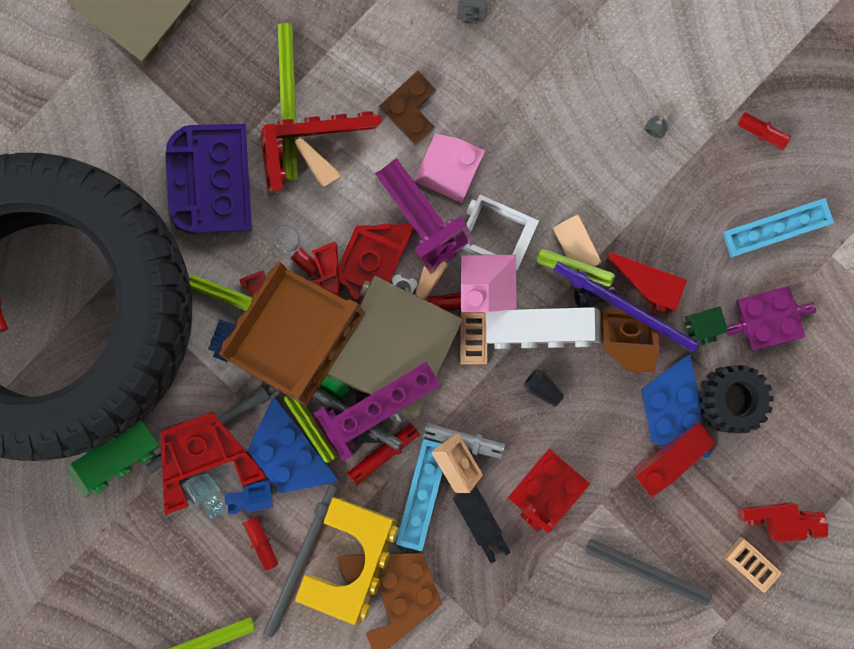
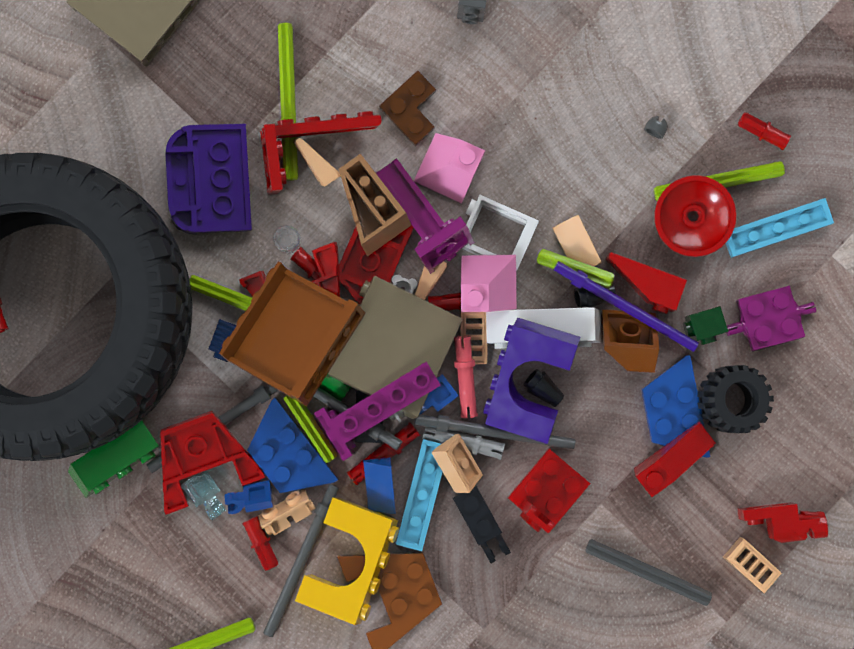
none -> light nougat hinge [258,488,316,536]
none -> medium nougat wedge [339,154,411,256]
none -> blue slope [363,457,396,514]
none -> dark grey bar [415,414,575,449]
none -> blue plate [419,374,459,415]
none -> coral pin [454,335,478,418]
none -> dark purple arch [483,317,581,444]
none -> lime axle [653,161,785,201]
none -> red dish [654,175,736,257]

